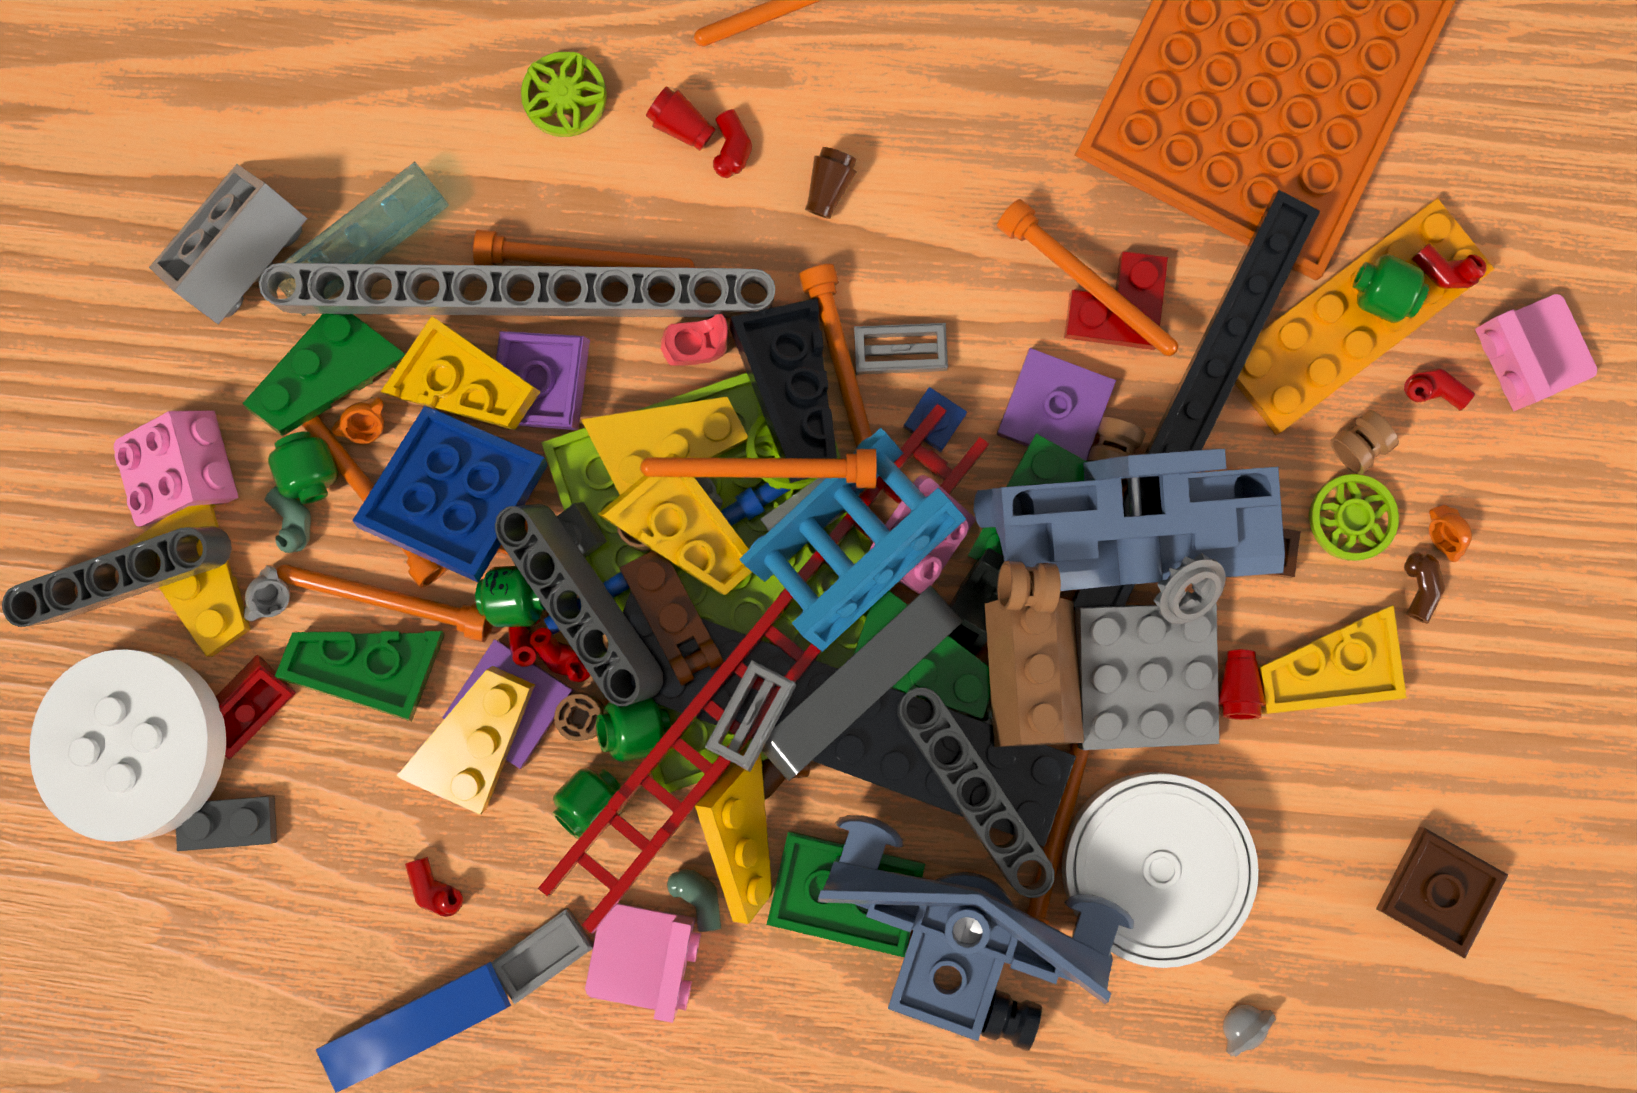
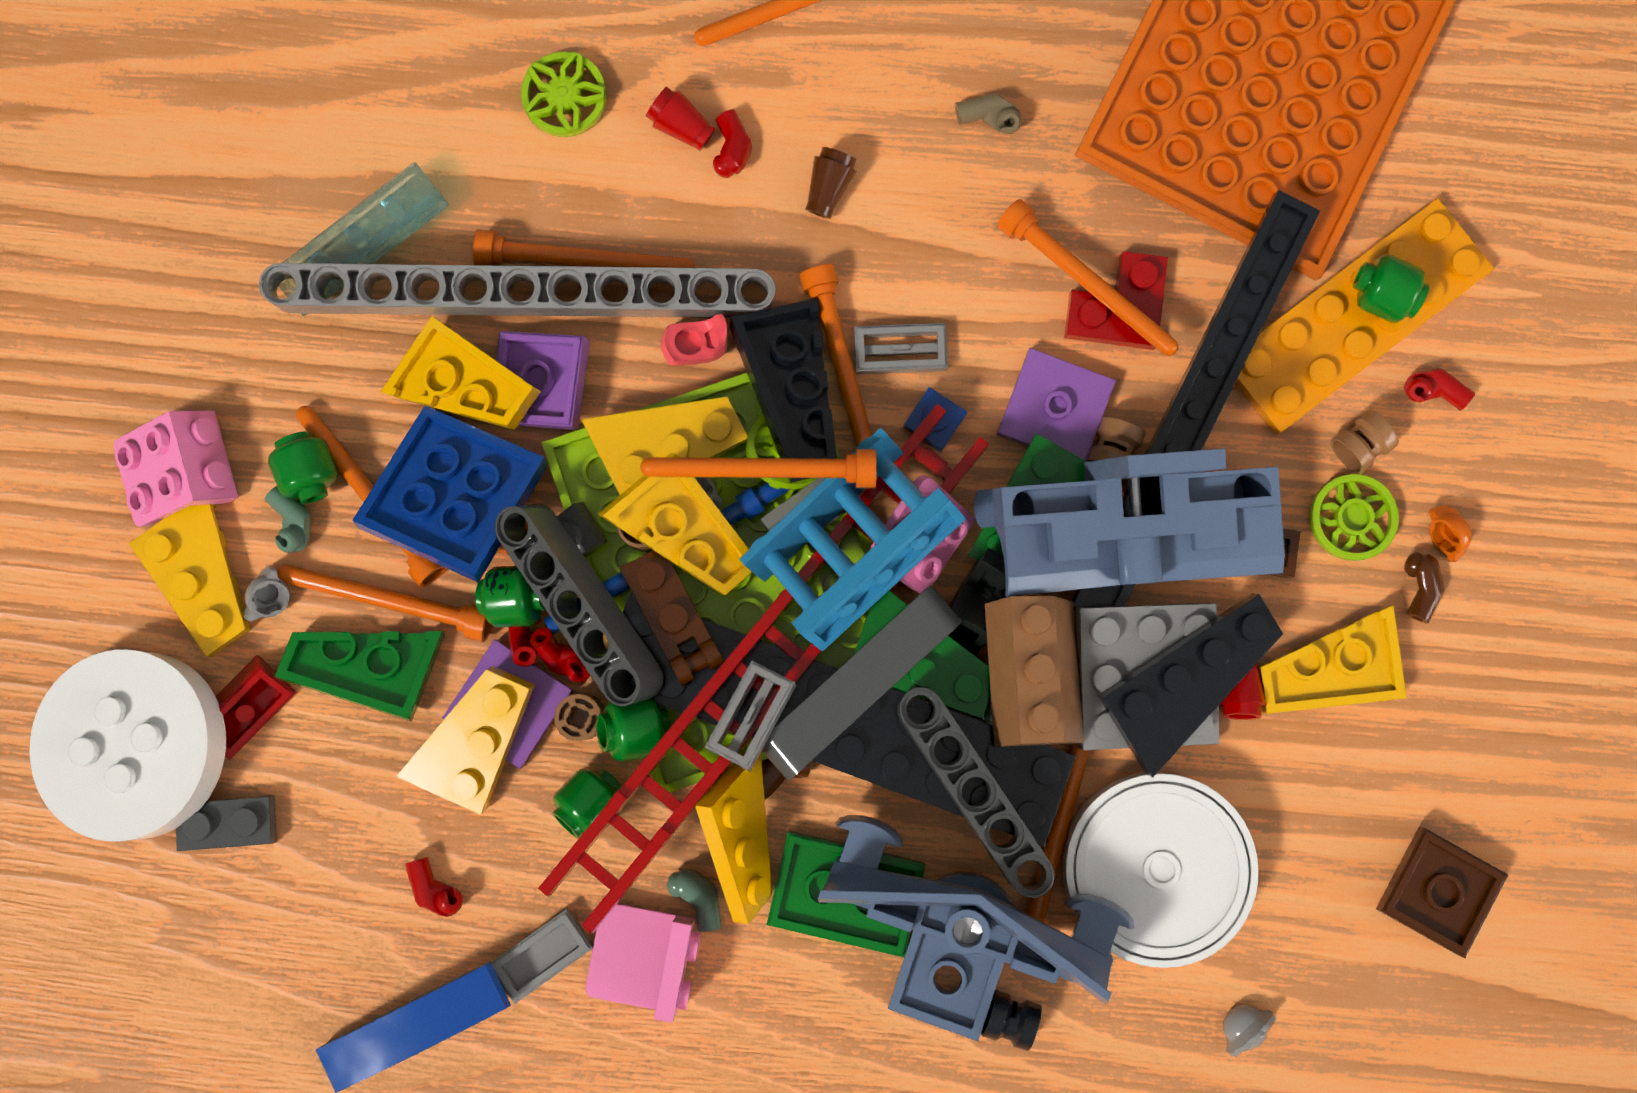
dark grey beam [2,526,232,627] -> none
light grey slope [149,164,308,325] -> none
green wing [242,314,405,436] -> none
orange piece [331,397,385,444] -> none
medium nougat wheel [997,561,1061,612] -> none
light grey gear [1154,553,1226,624] -> none
red arm [1412,243,1487,289] -> none
bright pink bracket [1475,294,1597,412] -> none
none -> dark tan arm [955,94,1022,134]
none -> black wing [1098,593,1283,778]

